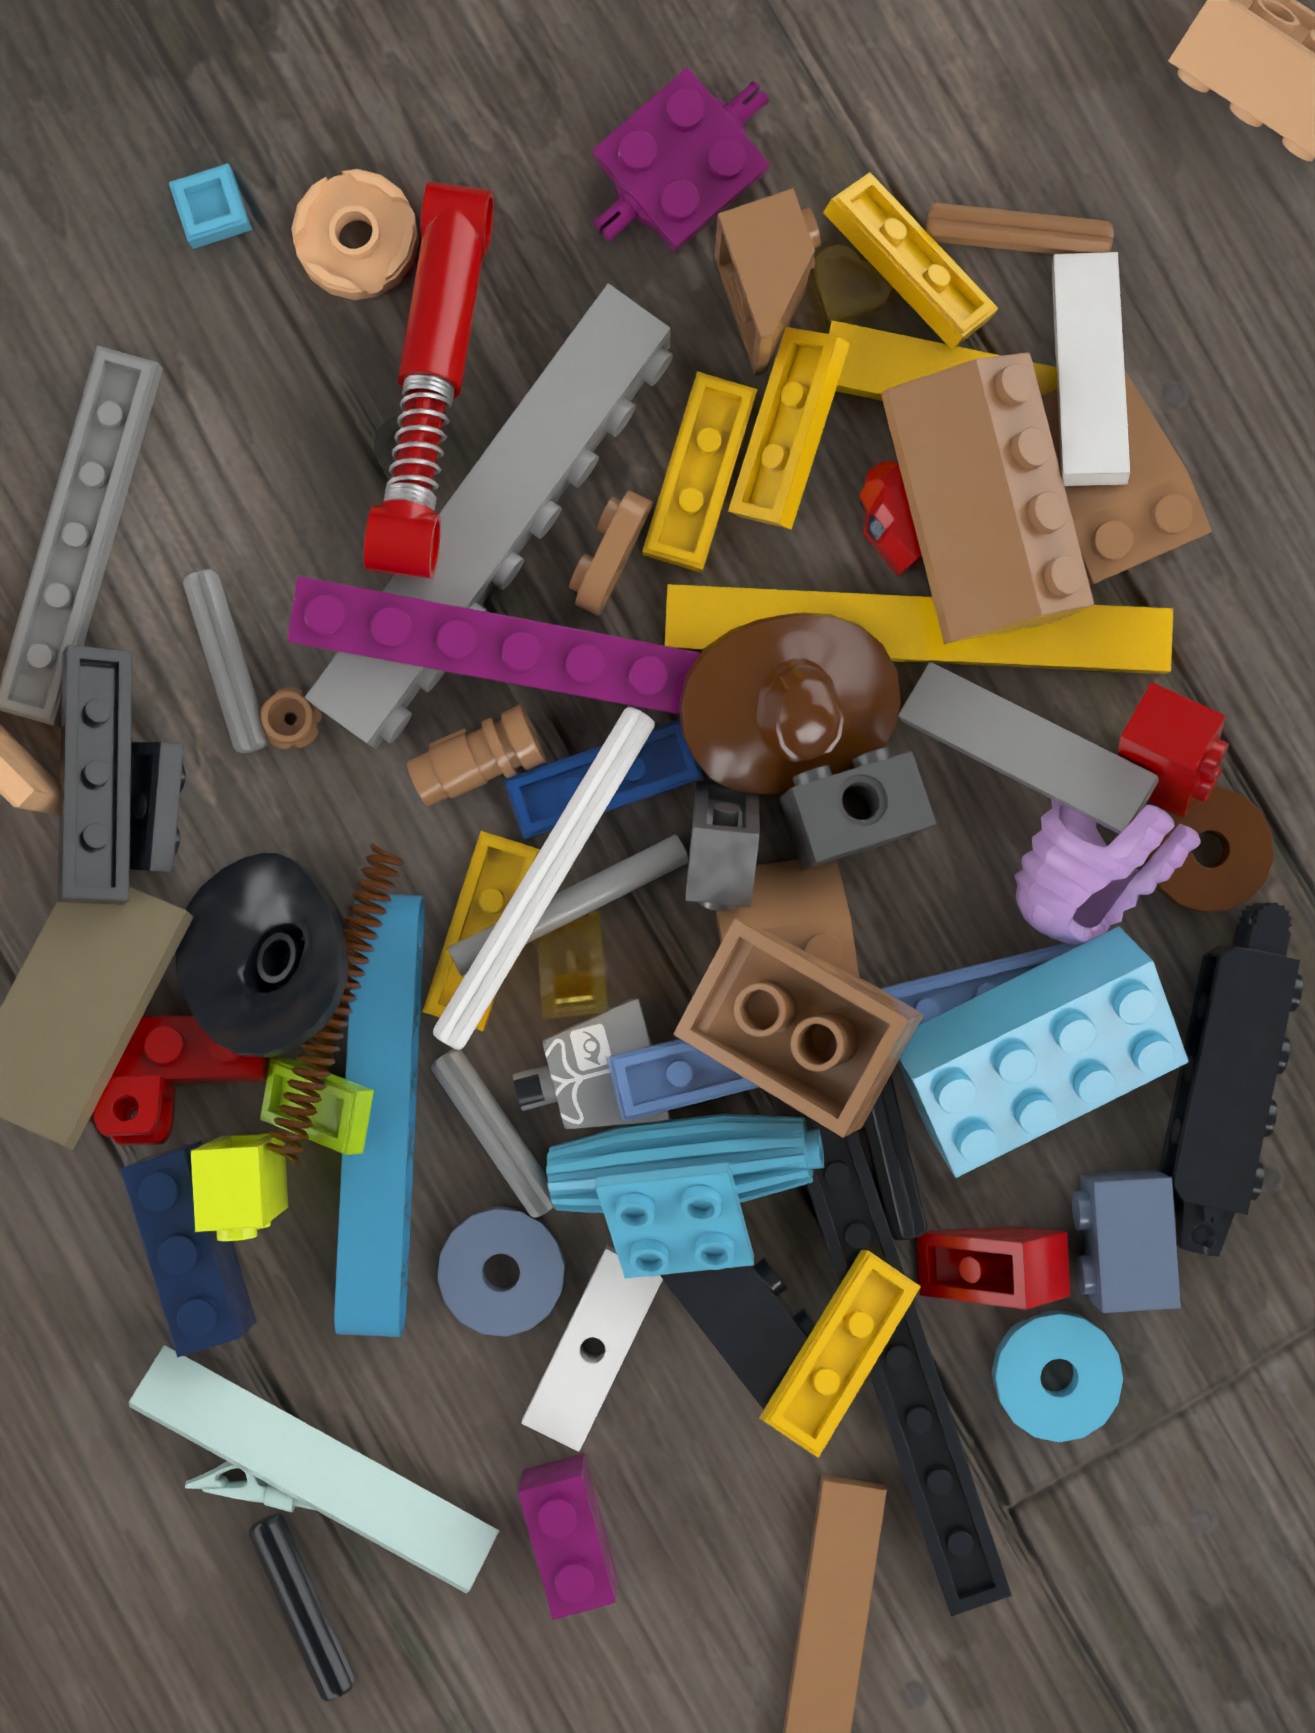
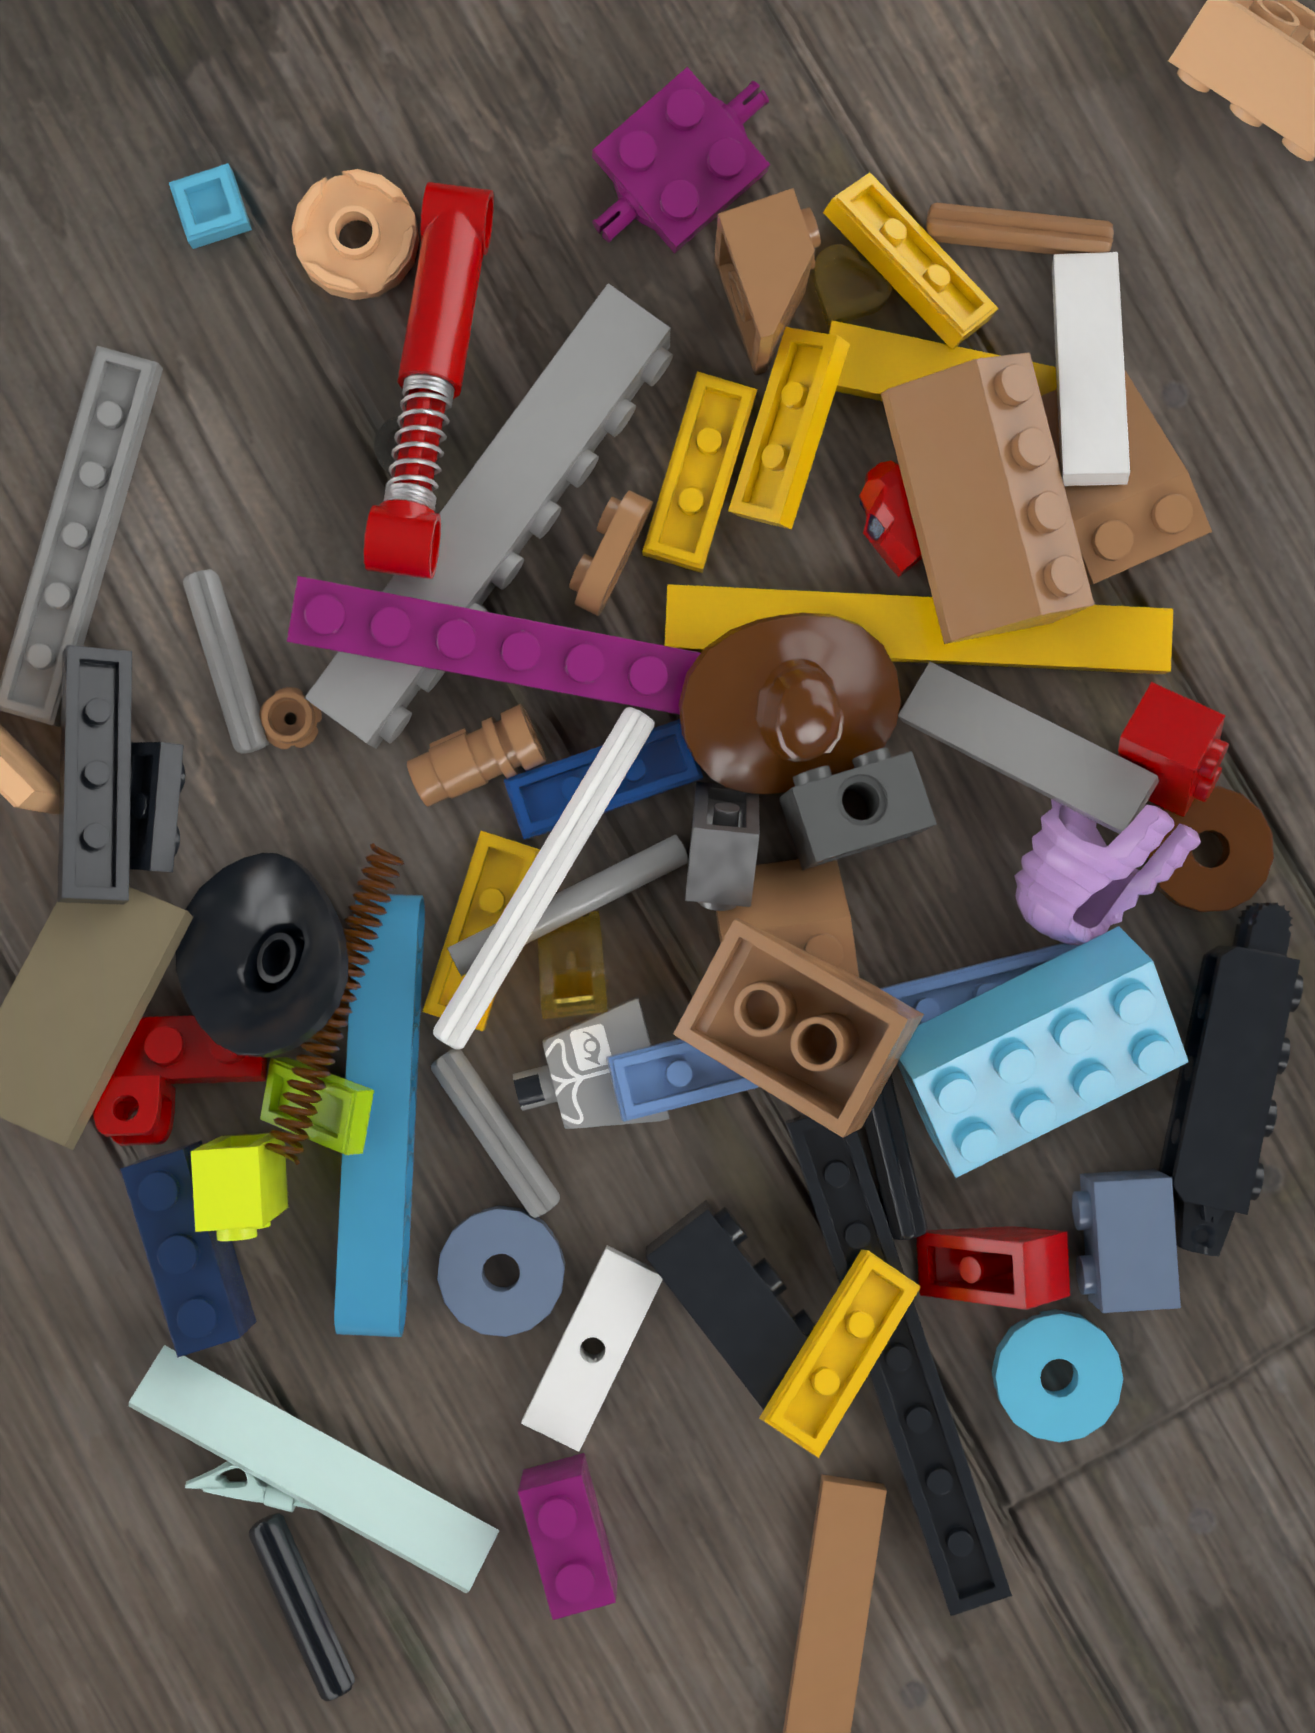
medium azure plate [546,1113,824,1279] -> none

